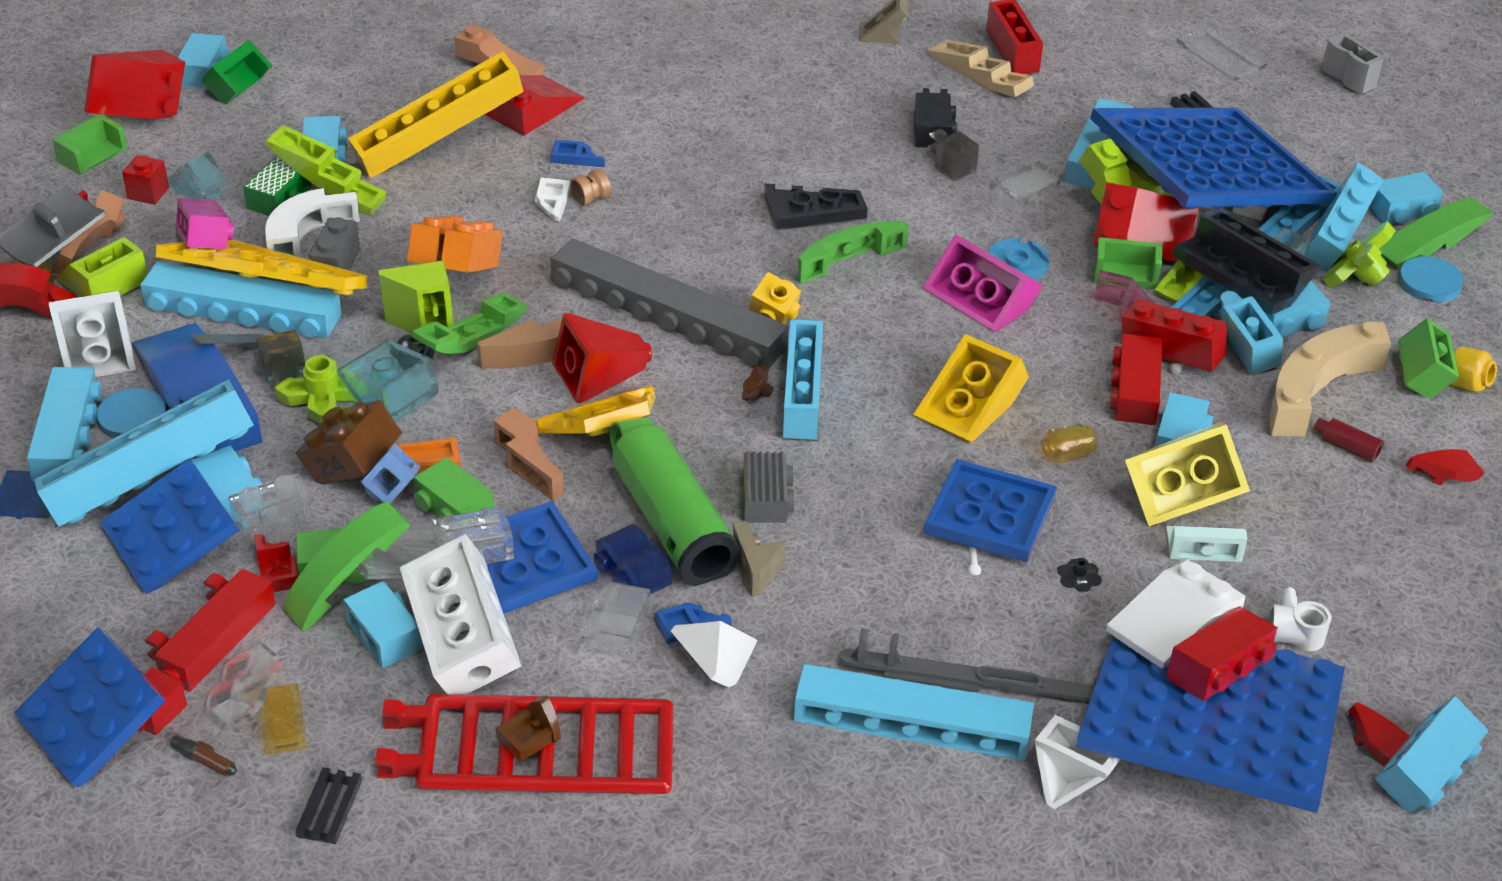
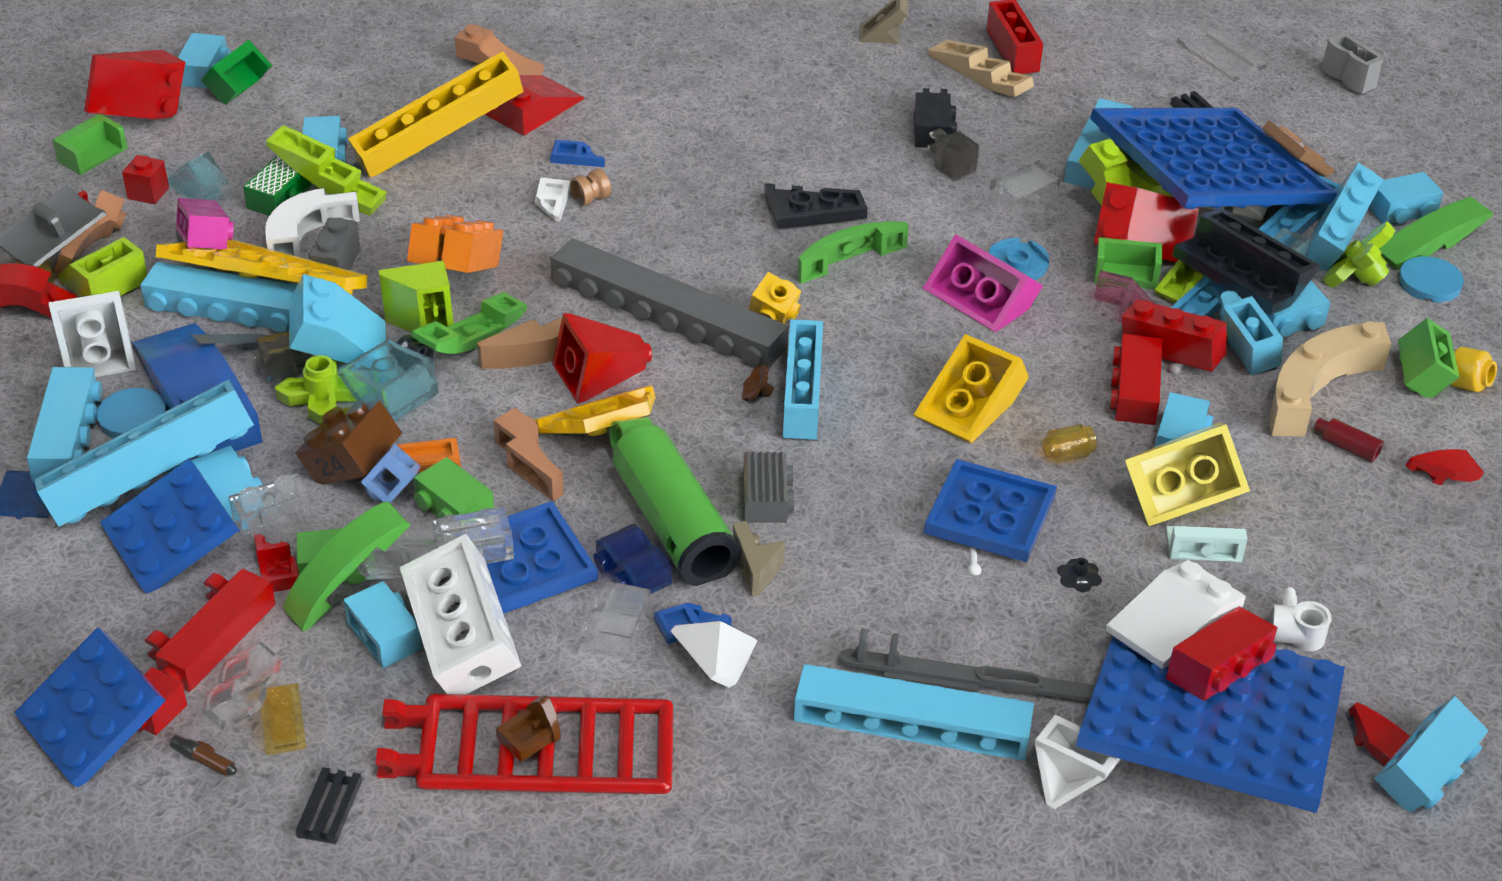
none -> medium azure slope [289,274,387,371]
none -> medium nougat piece [1263,120,1335,176]

